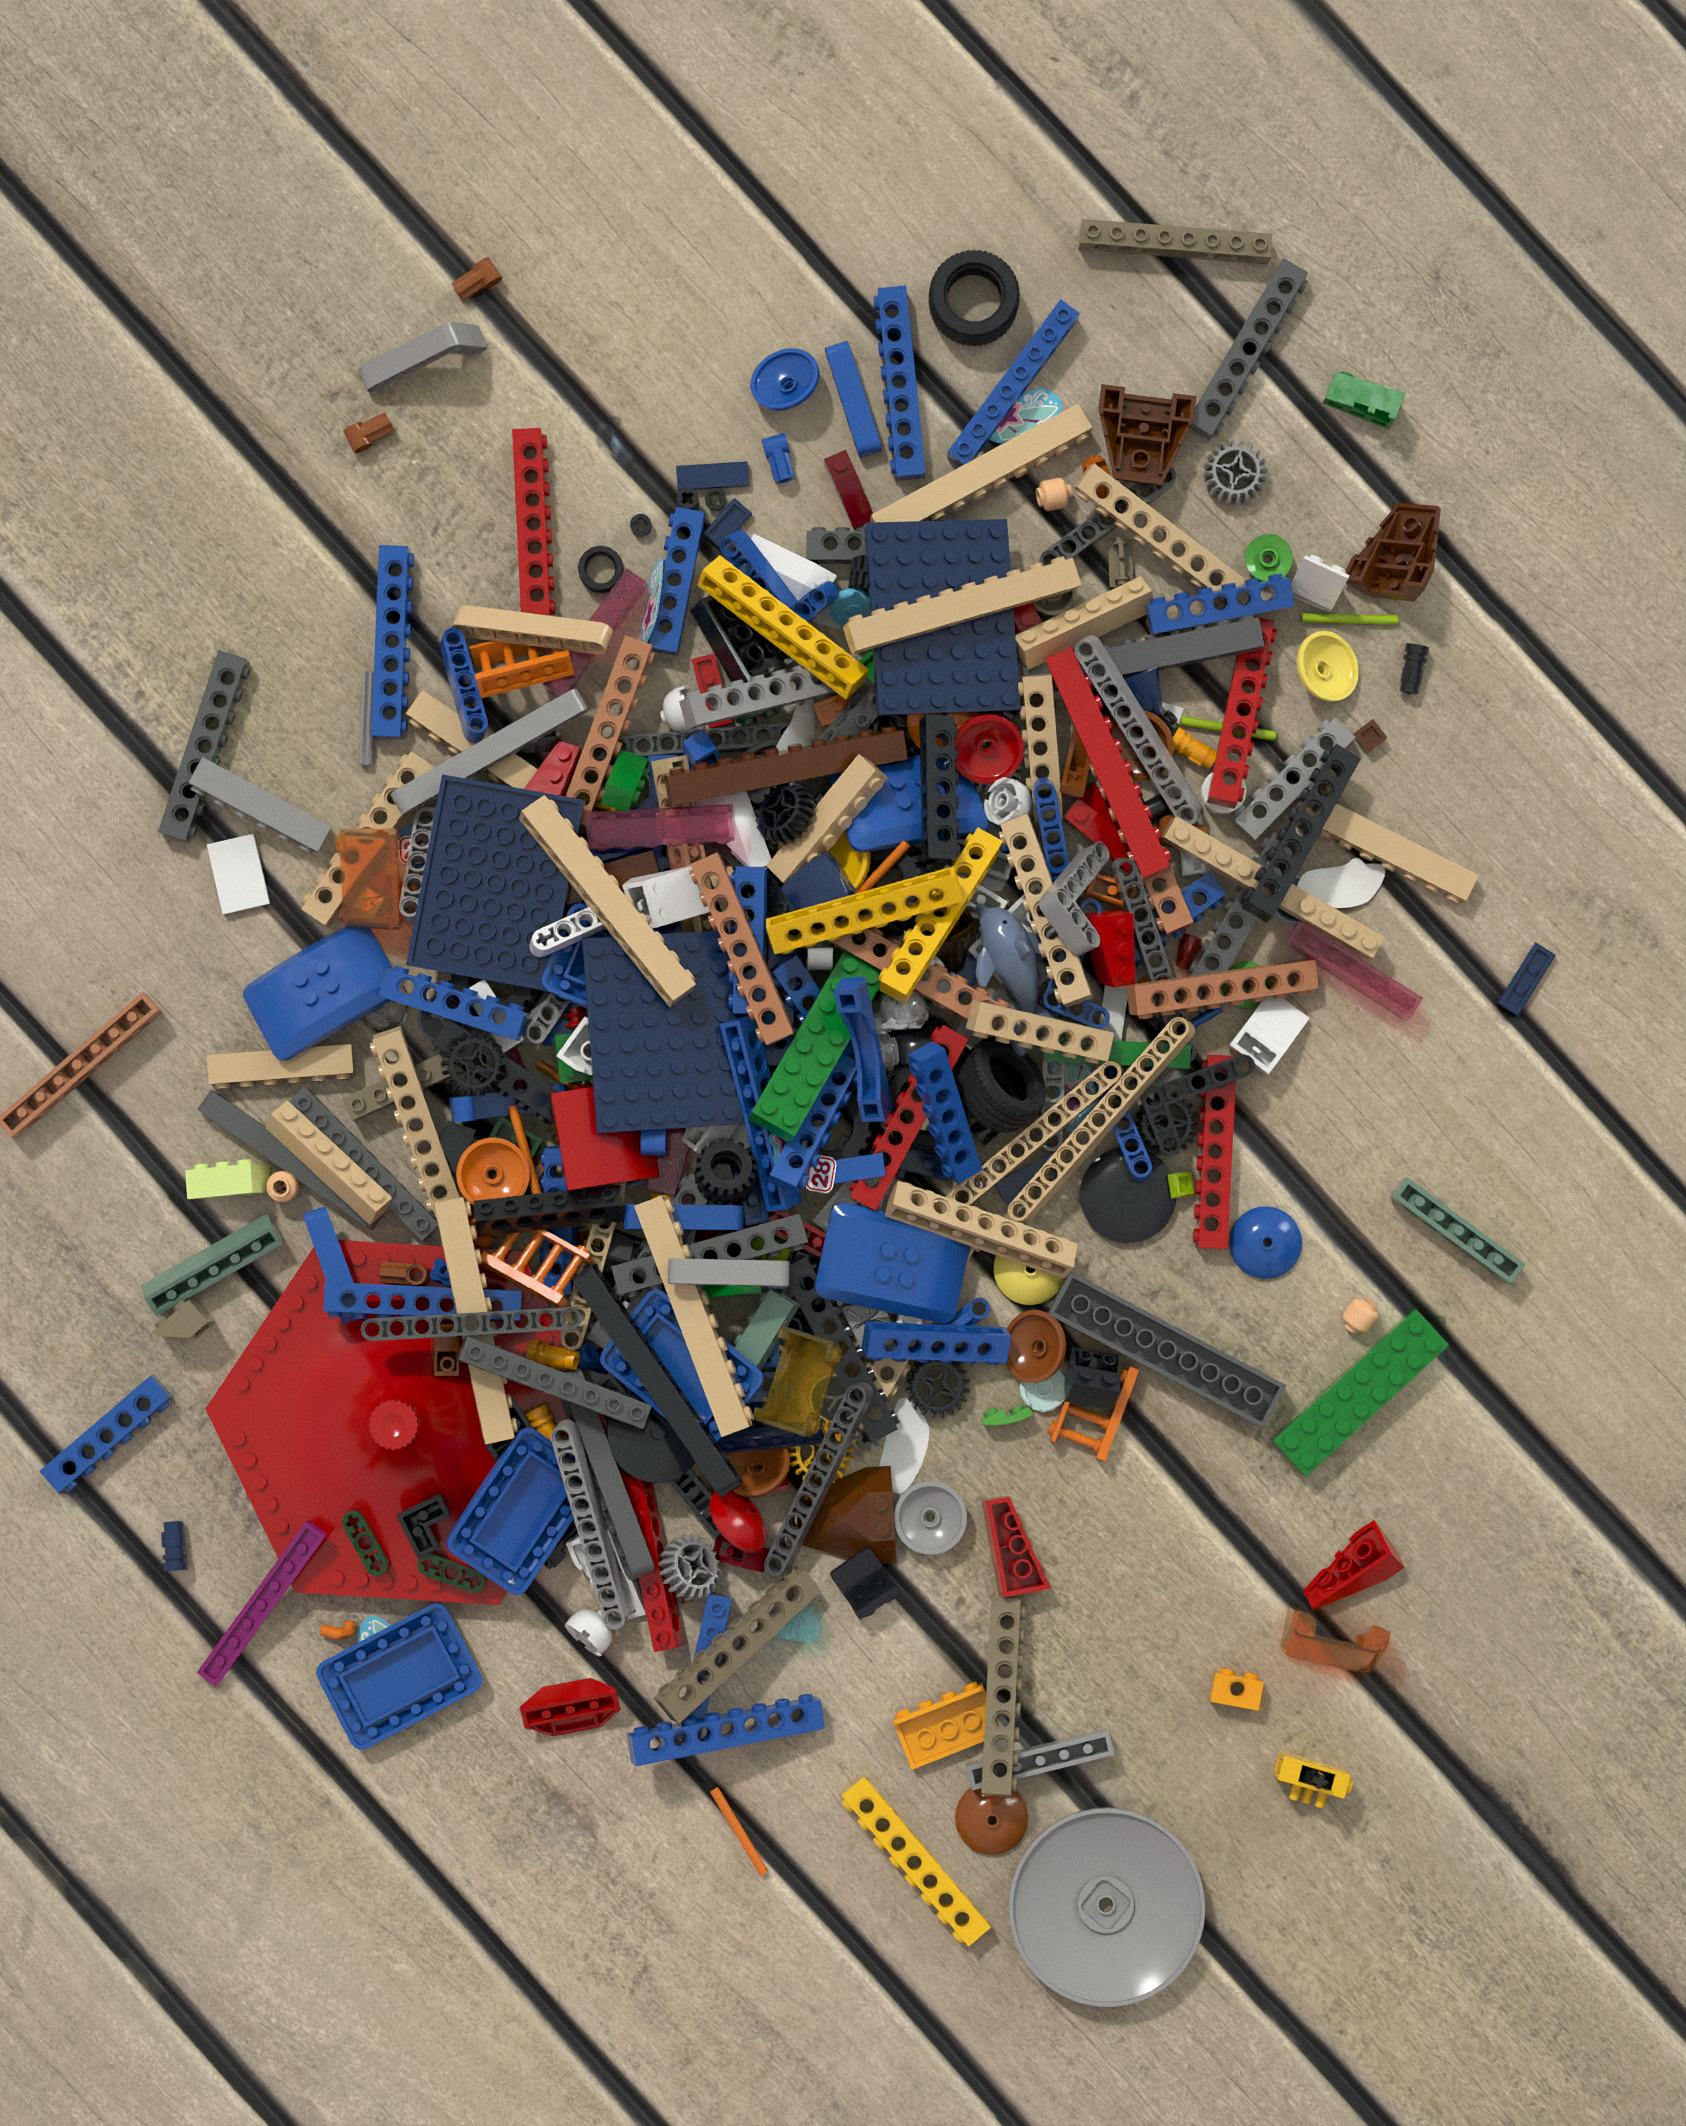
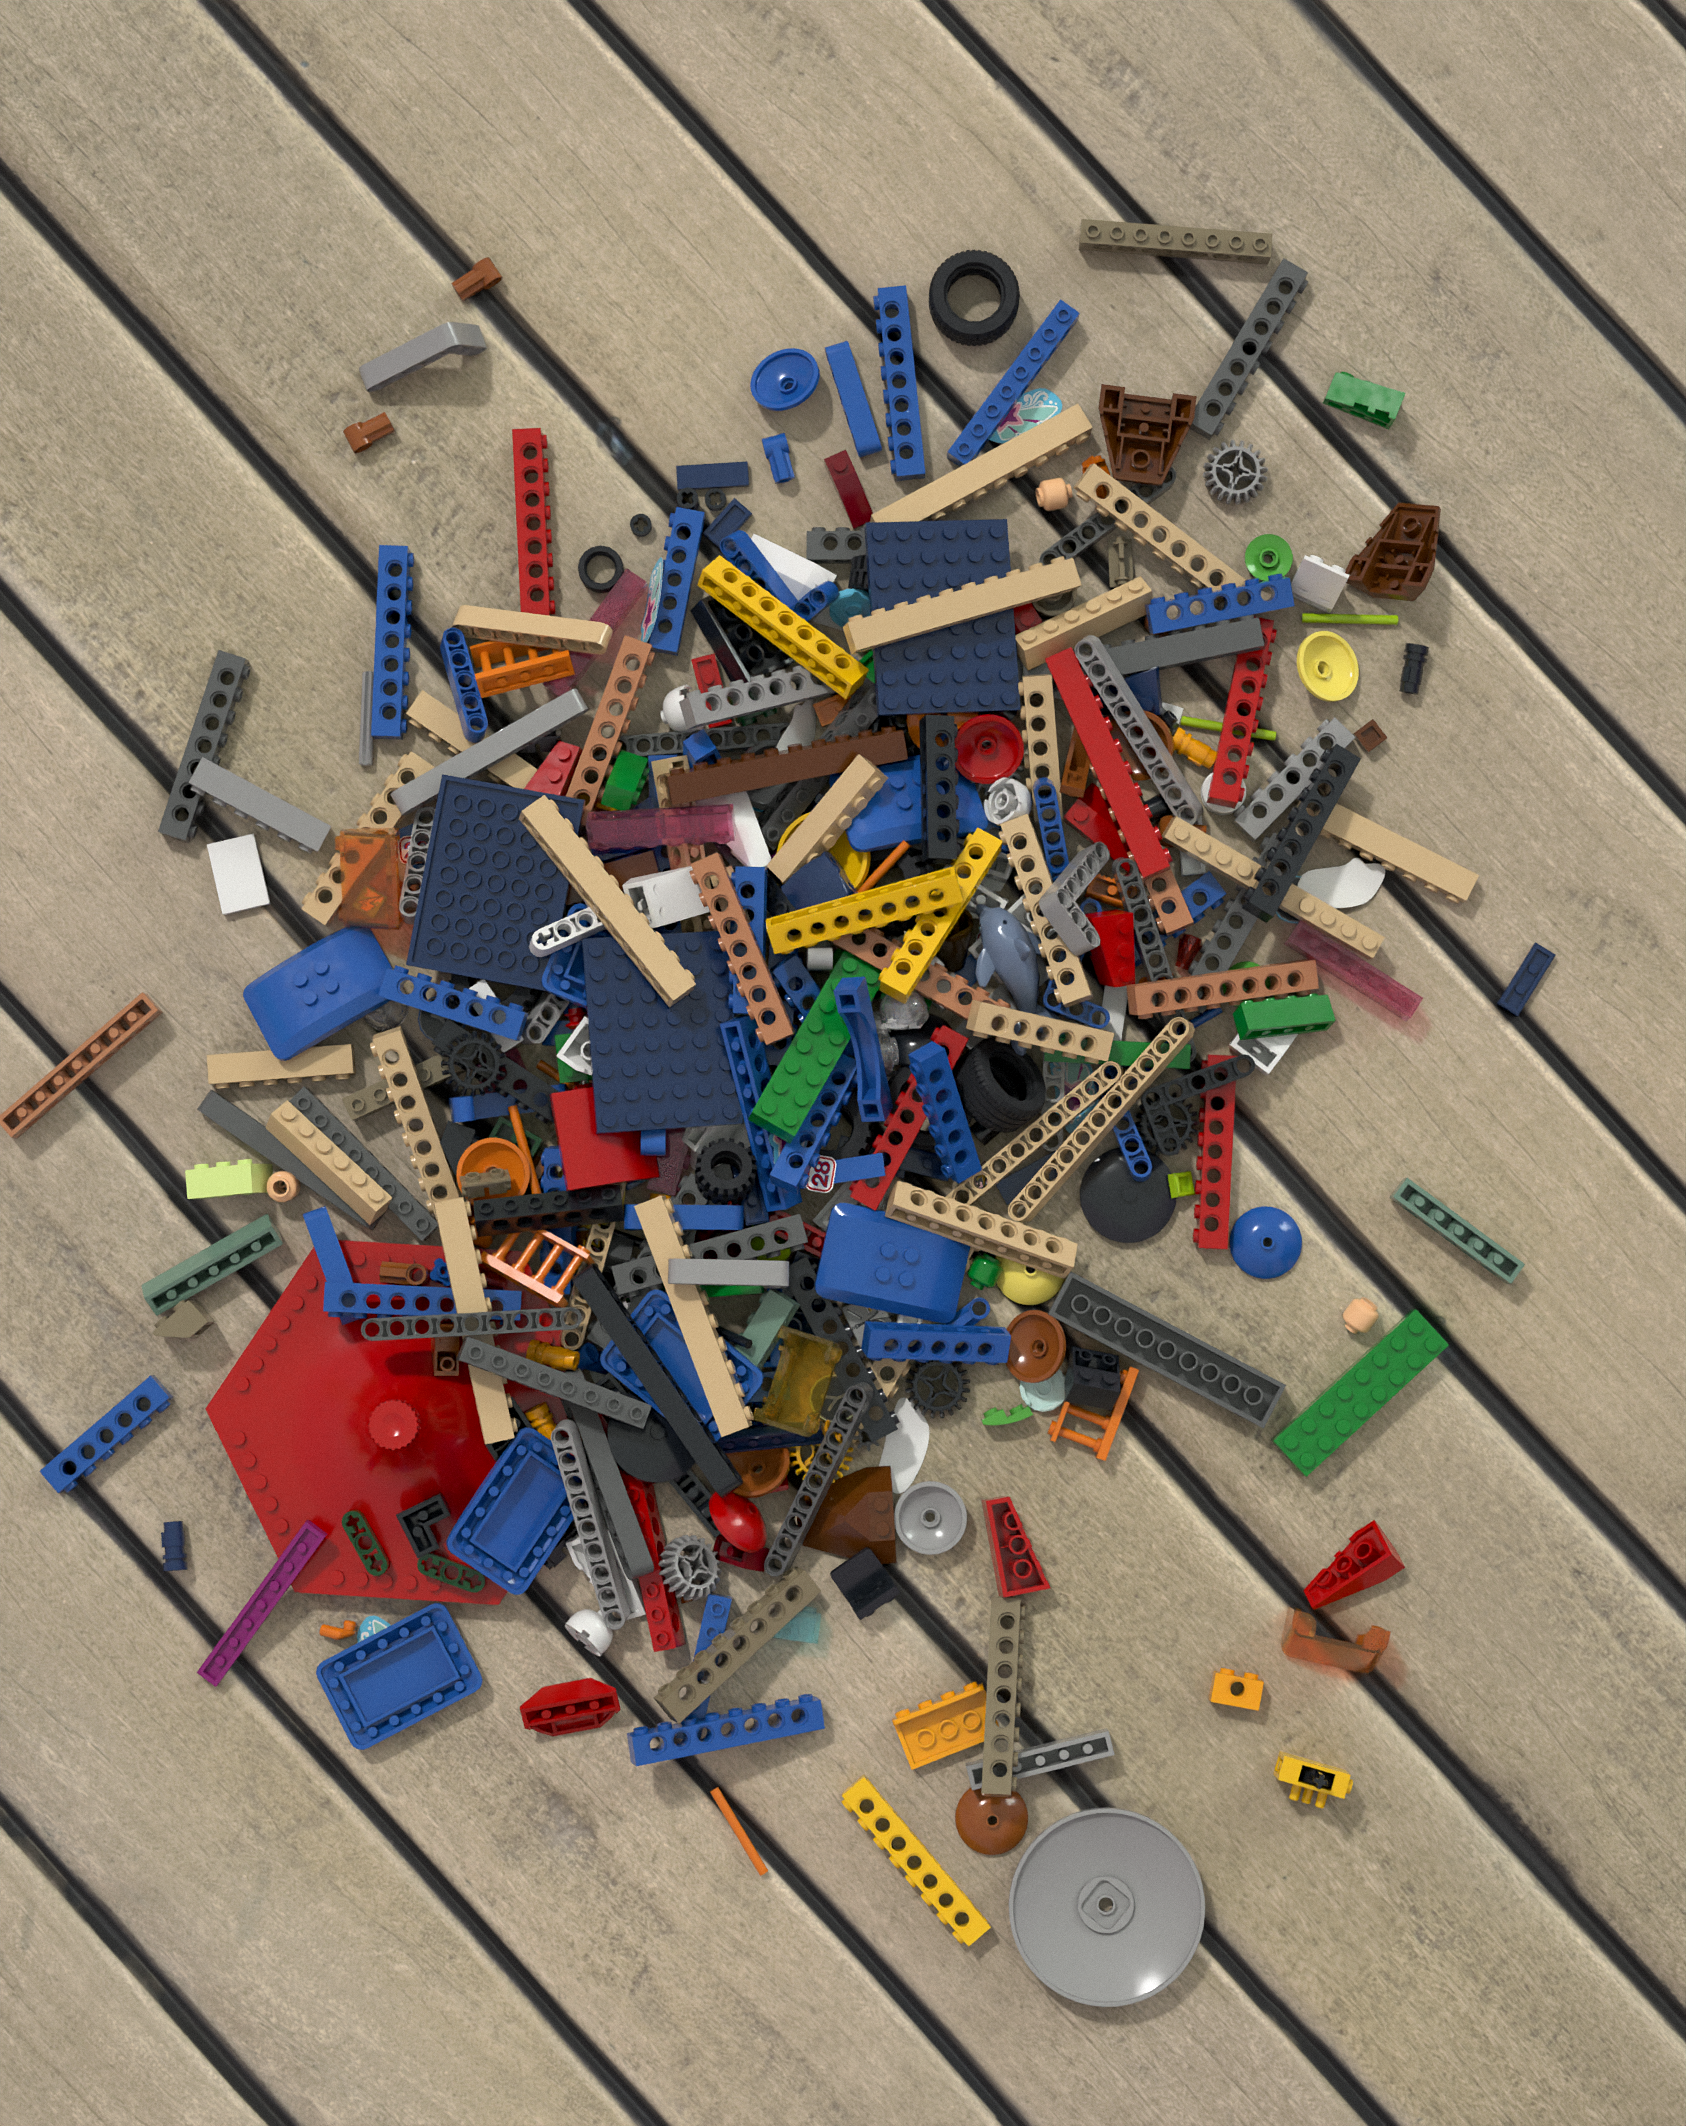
black gear [755,782,817,846] -> none
none -> dark tan hinge [459,1168,511,1199]
none -> black bar [716,1326,753,1349]
none -> green head [967,1253,1003,1291]
none -> green brick [1232,993,1336,1040]

